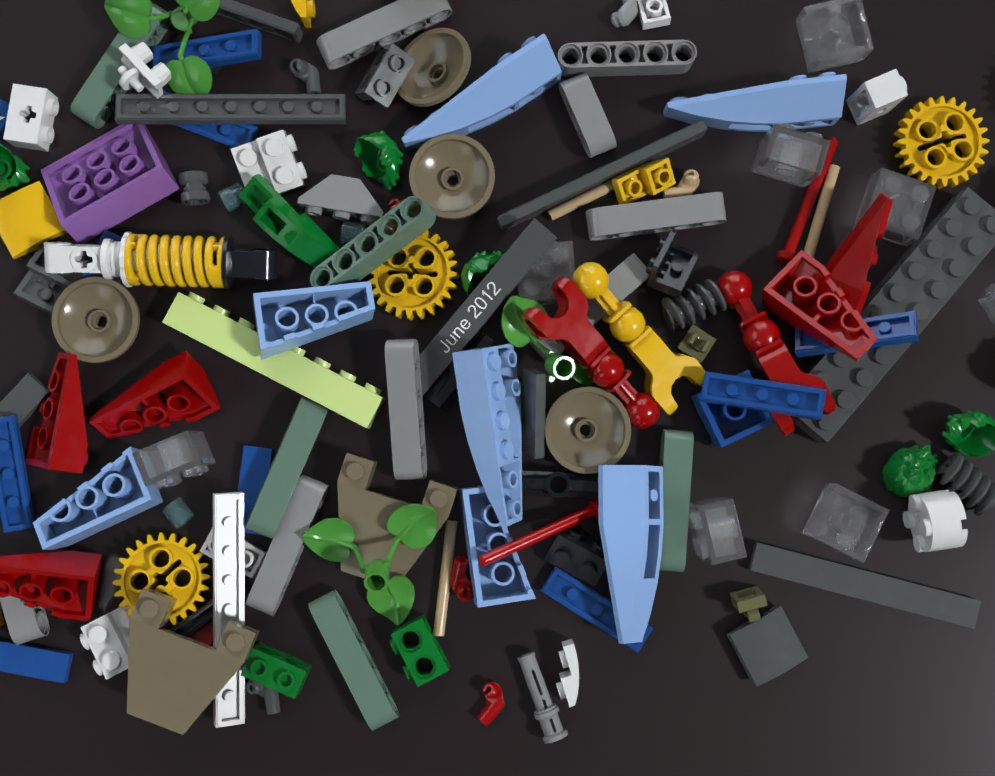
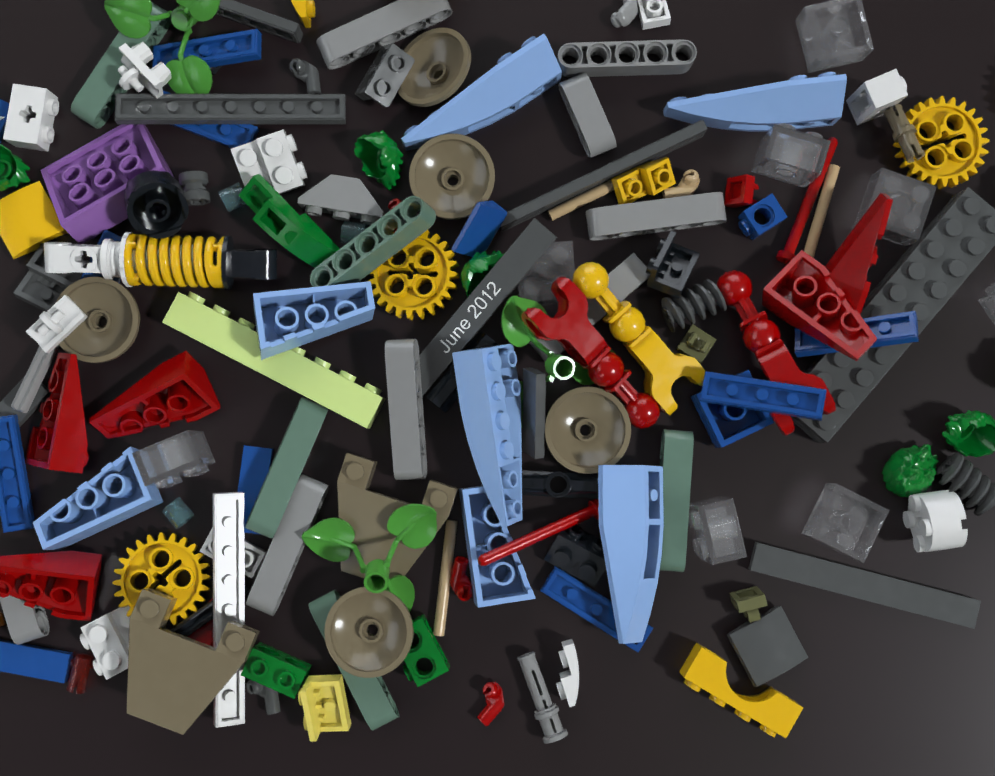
none -> light grey axle [11,345,60,413]
none -> white hips [26,295,88,353]
none -> clear red pin [66,654,93,694]
none -> black brick [124,170,189,239]
none -> light yellow bracket [298,674,351,742]
none -> dark tan dish [324,587,414,678]
none -> blue slope [451,200,507,257]
none -> yellow arch [679,642,803,738]
none -> red tile [724,174,759,208]
none -> blue brick [737,193,788,241]
none -> dark tan pin [884,104,925,163]

